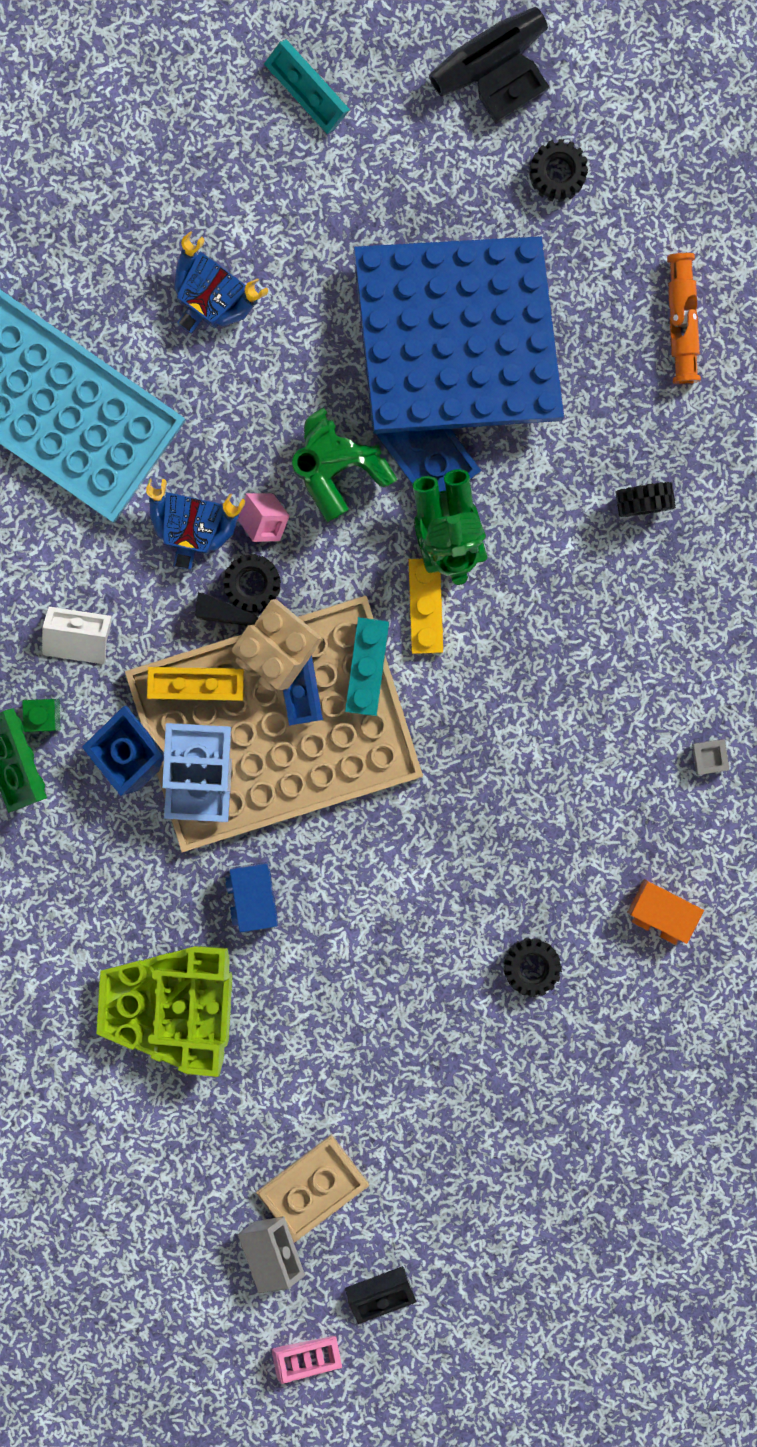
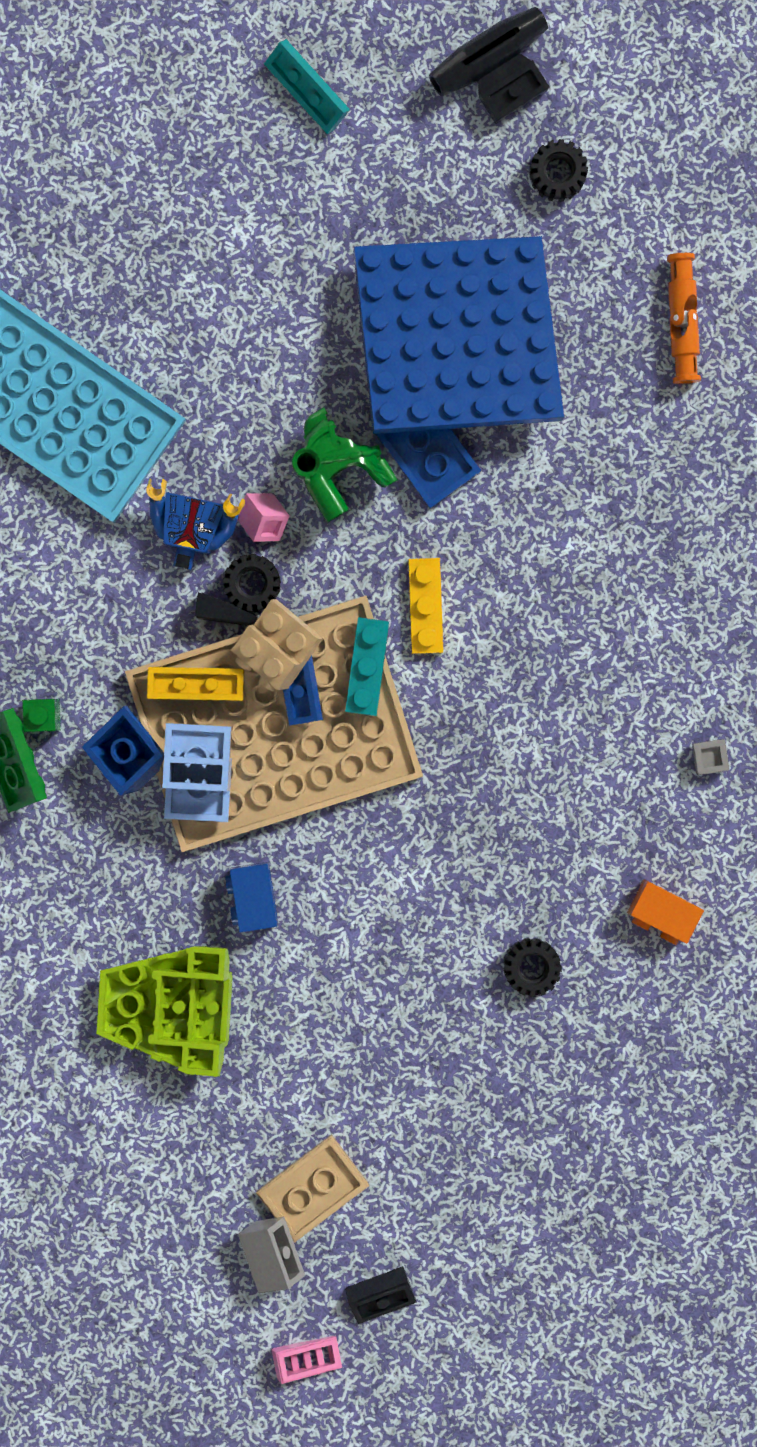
white panel [42,607,111,664] -> none
blue torso [174,231,268,334] -> none
green helmet [413,469,488,585] -> none
black tyre [615,482,676,517] -> none

